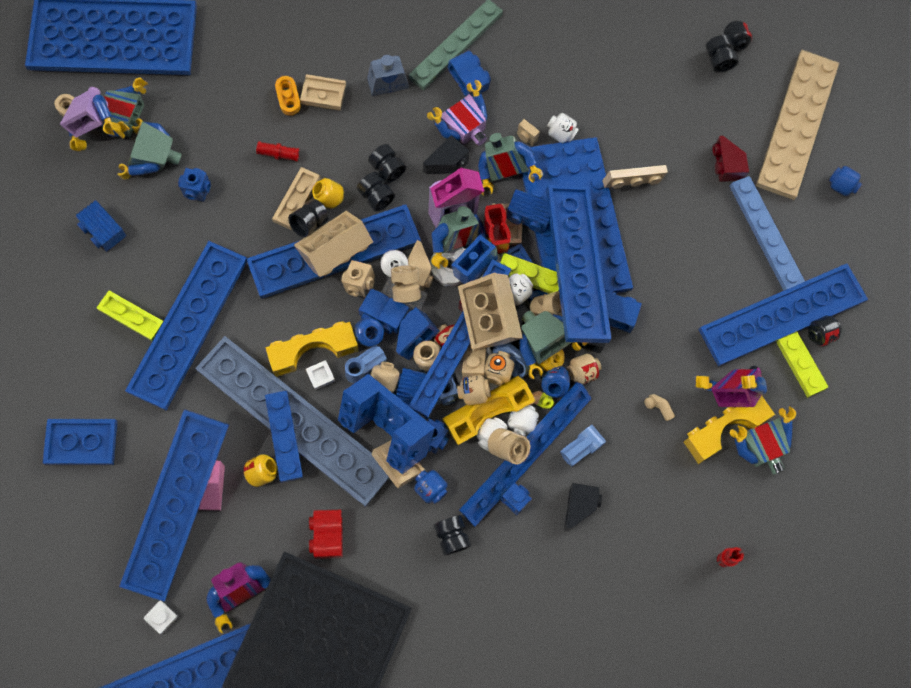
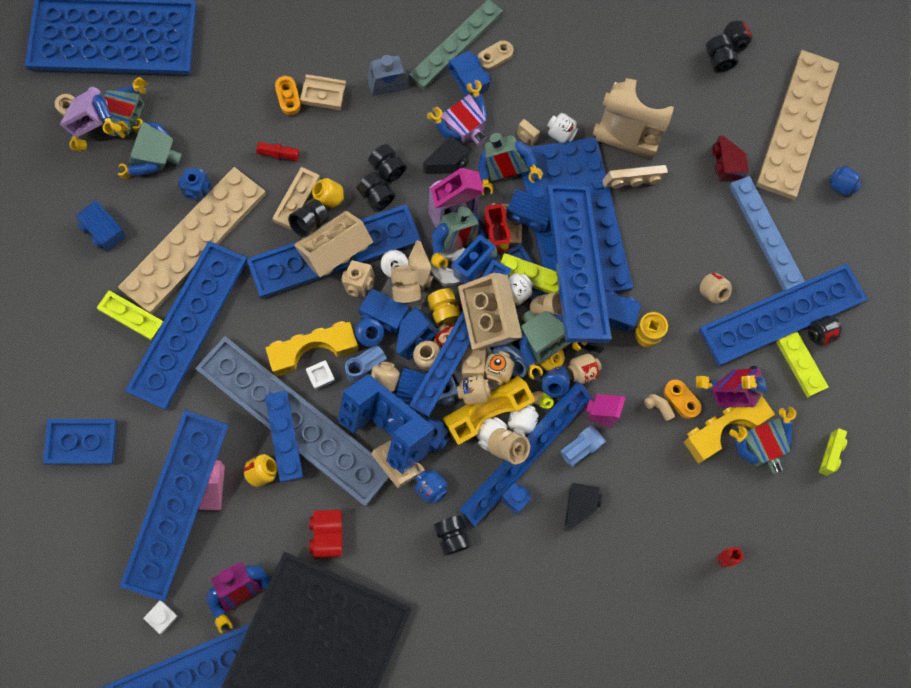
none -> tan plate [118,167,266,315]
none -> yellow wheel [427,288,461,327]
none -> tan plate [478,41,513,72]
none -> dark pink slope [585,394,626,428]
none -> tan piece [593,78,674,161]
none -> yellow wheel [634,312,668,348]
none -> light orange plate [664,380,701,419]
none -> tan head [699,272,732,304]
none -> neon yellow plate [819,428,847,476]

